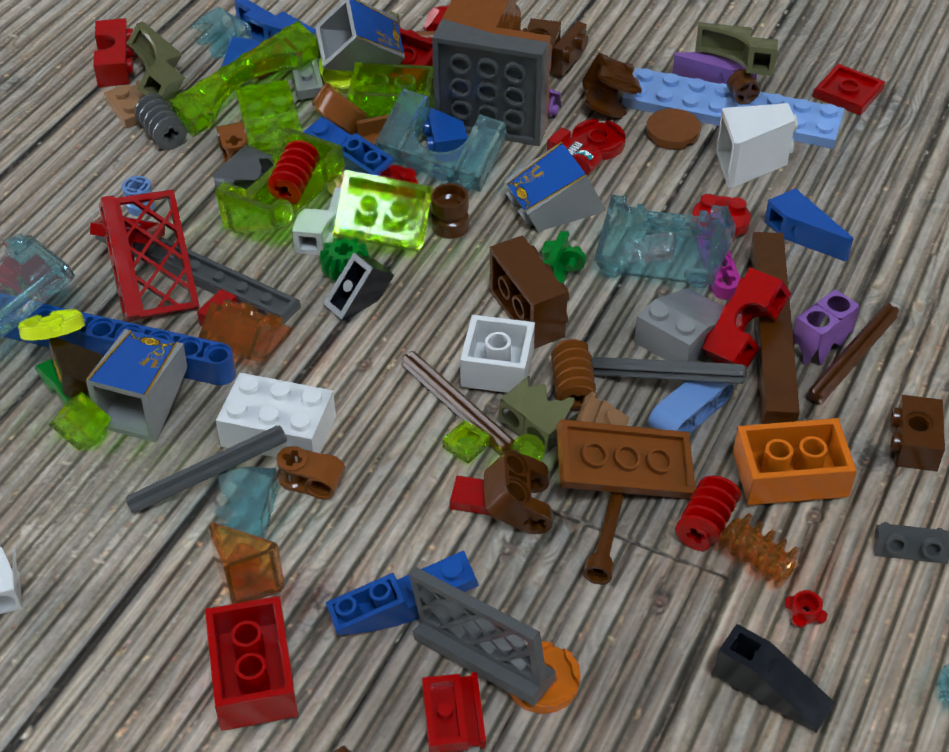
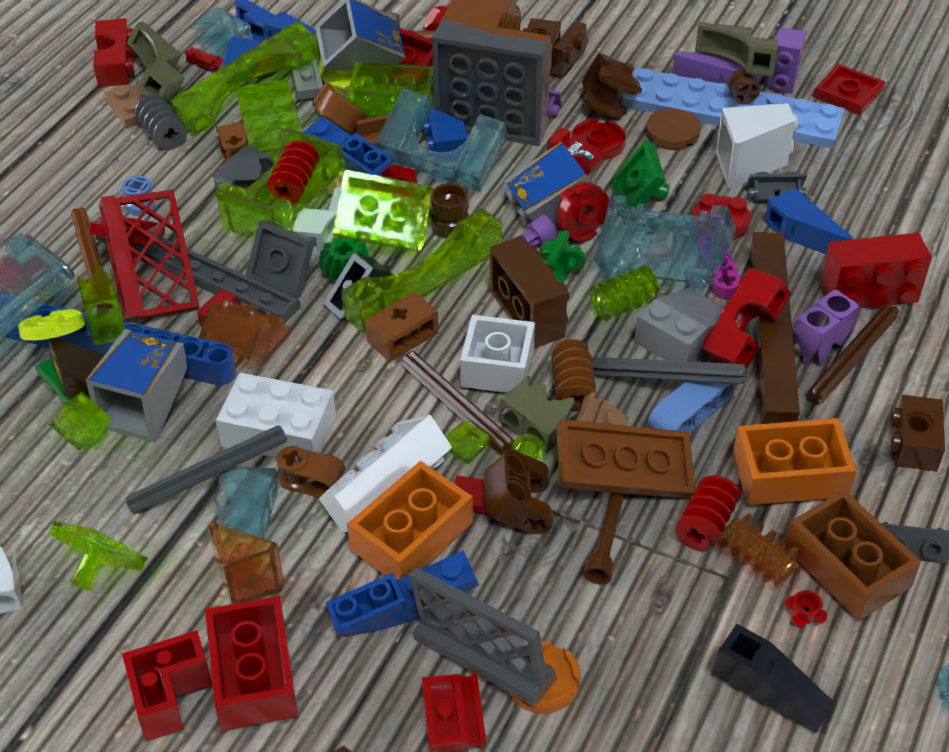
none -> clear neon green tile [48,521,148,590]
none -> dark orange axle [71,207,113,311]
none -> clear neon green piece [77,264,125,346]
none -> red brick [122,630,212,742]
none -> red axle [185,47,224,73]
none -> dark grey tile [246,220,316,298]
none -> white wedge [319,415,452,532]
none -> clear neon green arch [341,208,502,333]
none -> orange brick [347,461,473,579]
none -> dark orange brick [365,291,439,362]
none -> medium lavender piece [518,215,558,247]
none -> red plate [557,182,610,242]
none -> clear neon green piece [590,265,659,321]
none -> green tile [611,140,670,220]
none -> dark grey hinge [745,171,807,202]
none -> medium lavender brick [766,27,807,94]
none -> dark orange brick [784,489,921,621]
none -> red brick [819,232,932,309]

